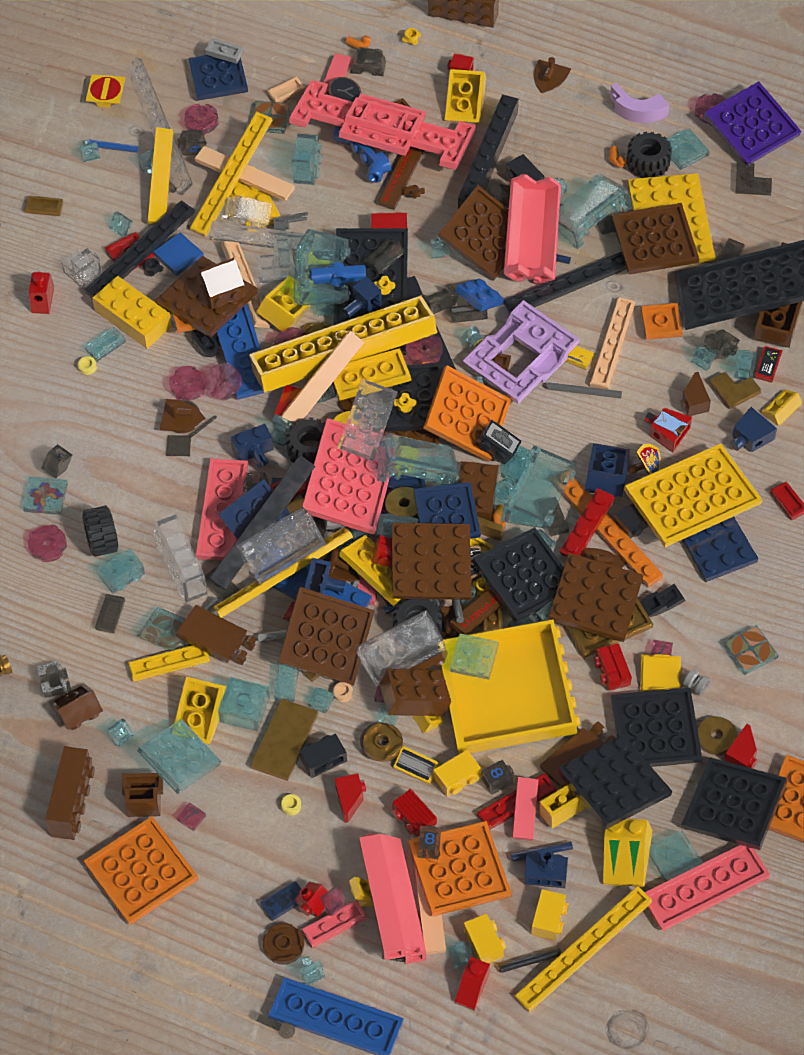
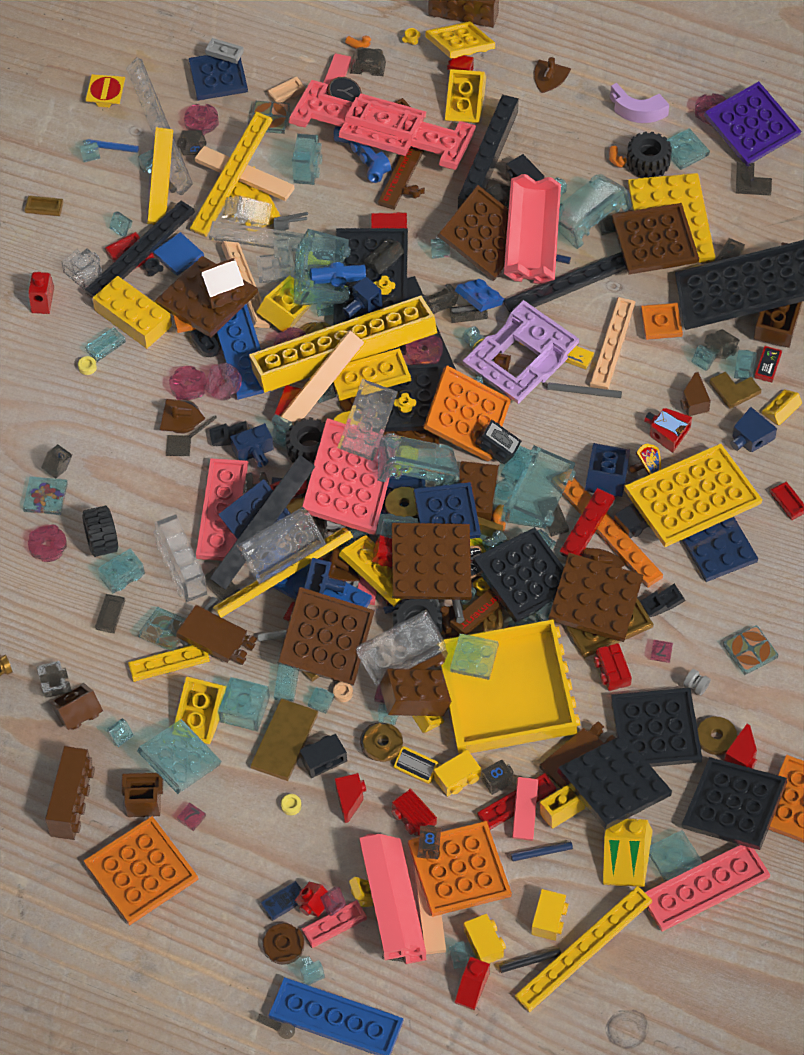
dark blue brick [524,850,568,889] -> none
yellow piece [640,654,681,692] -> none
none -> black slope [209,421,250,446]
none -> yellow plate [425,22,495,58]
none -> clear light blue wheel [482,530,508,551]

